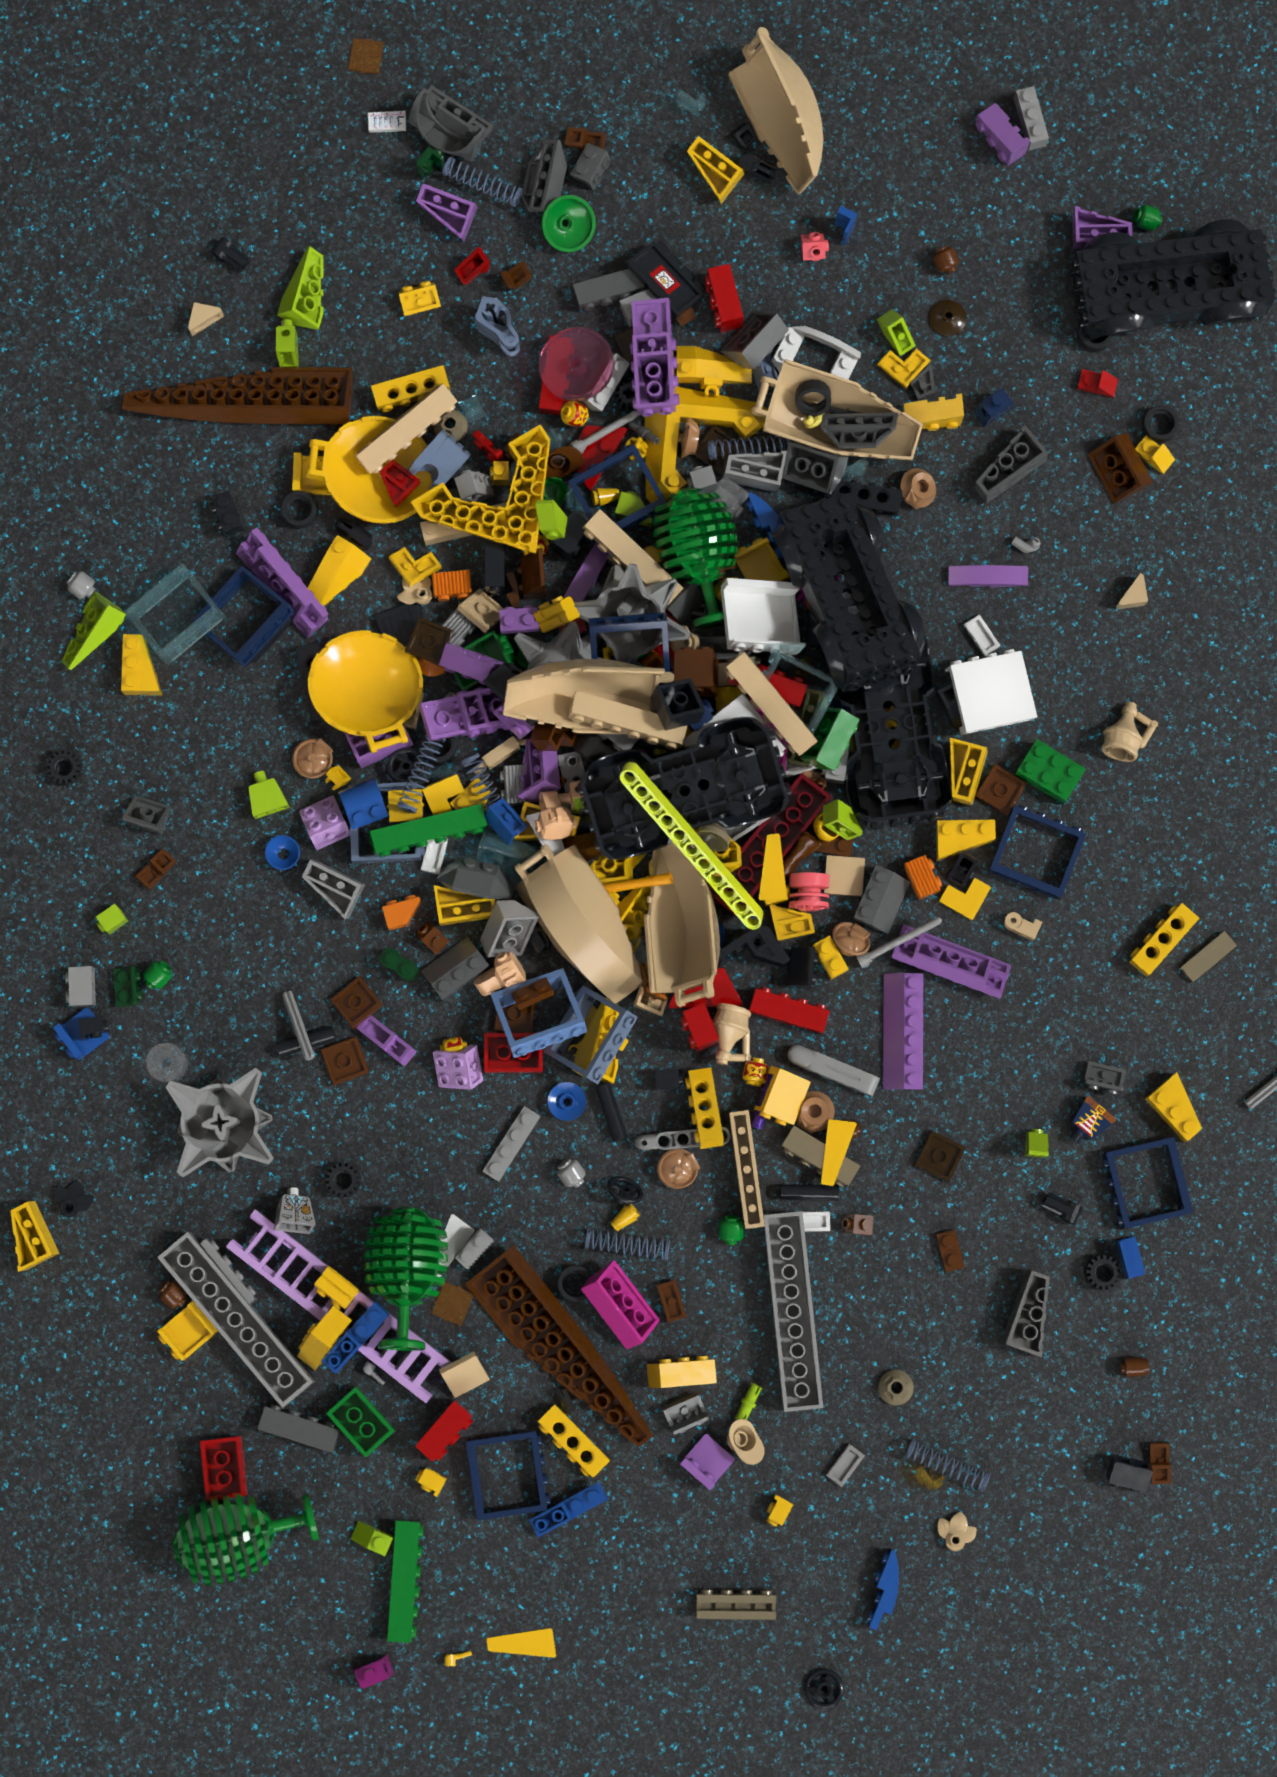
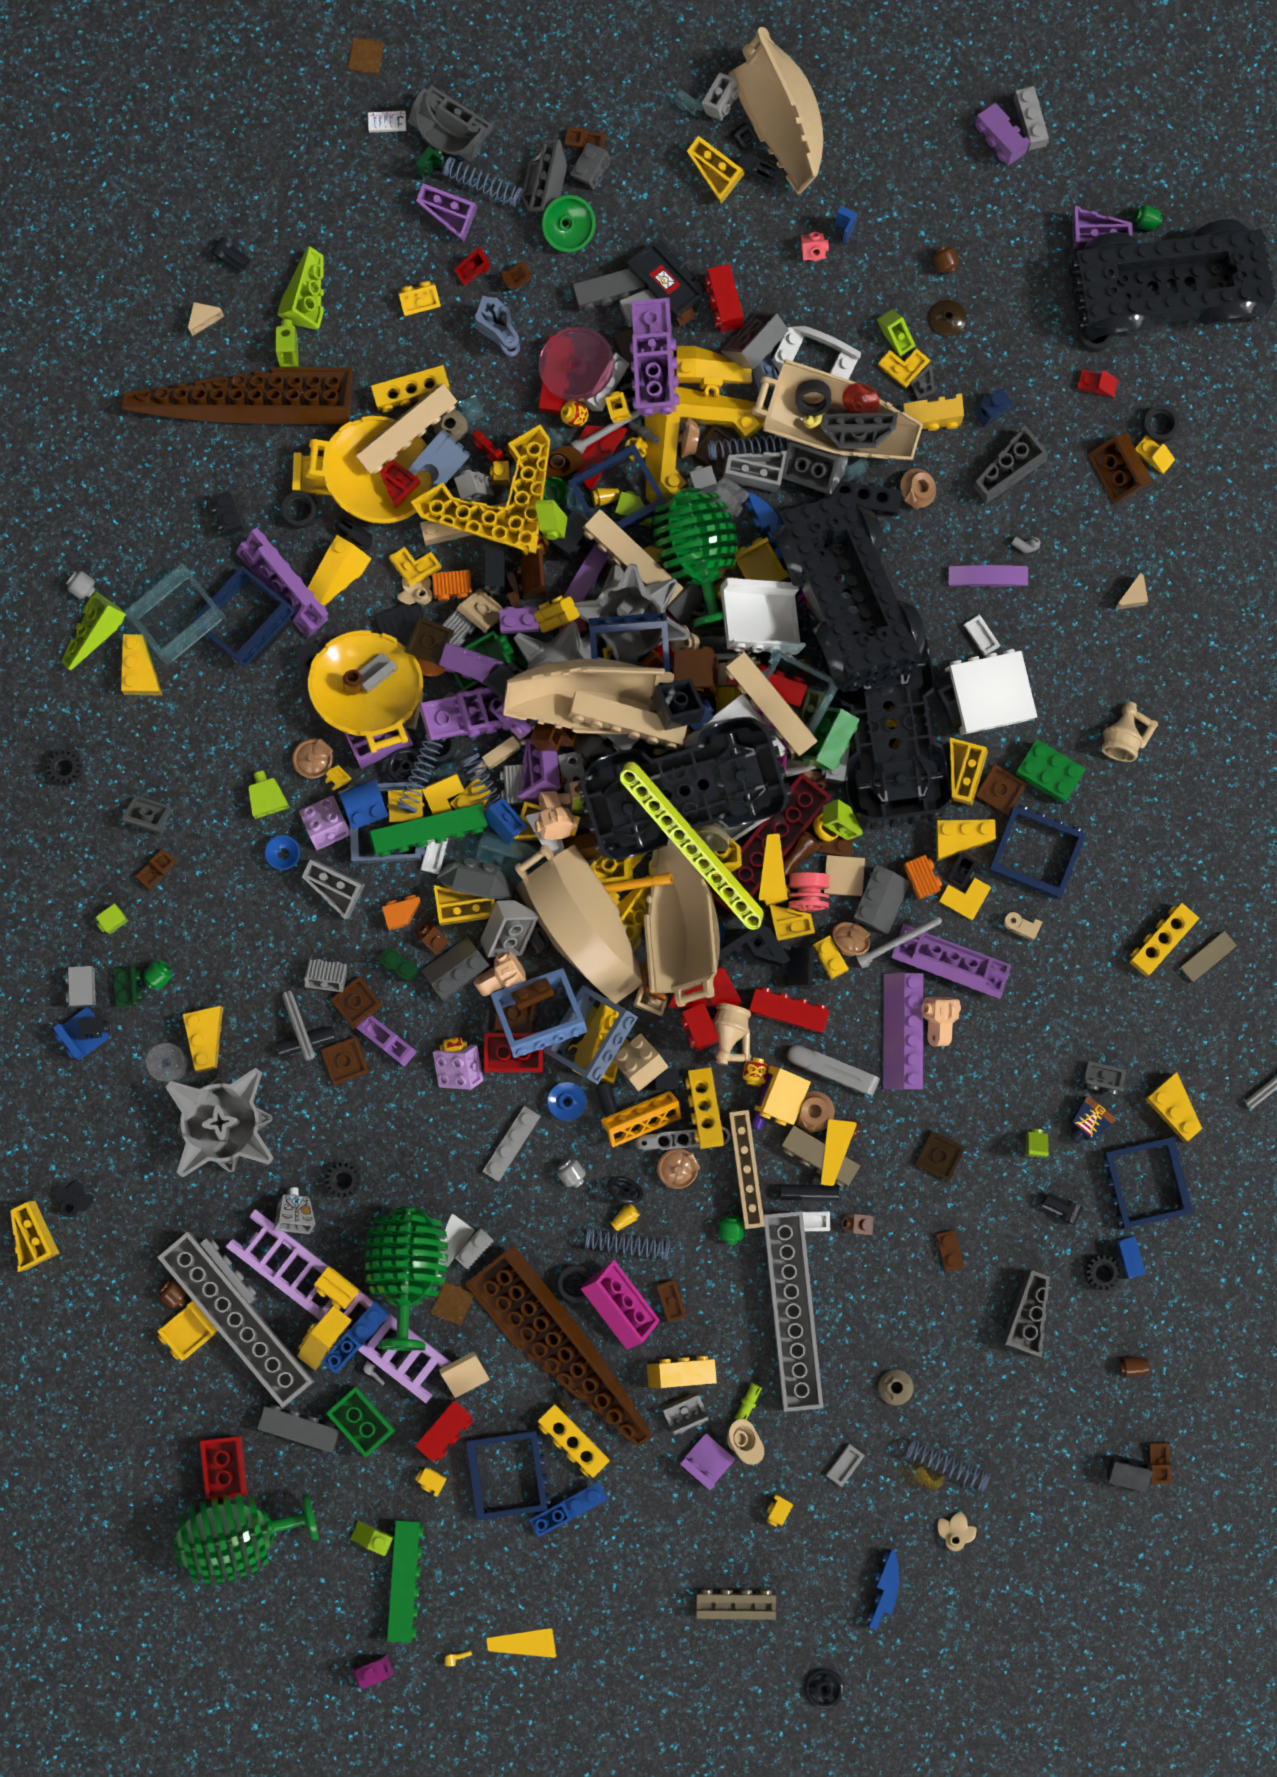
none -> yellow wedge [183,1006,223,1073]
none -> light grey brick [305,959,347,992]
none -> reddish brown brick [343,670,362,695]
none -> light grey panel [359,653,397,693]
none -> light orange fence [601,1091,682,1148]
none -> yellow brick [605,392,632,424]
none -> tan brick [613,1033,668,1092]
none -> light grey brick [702,72,740,121]
none -> clear red dish [842,383,880,413]
none -> light nougat piece [922,997,961,1047]

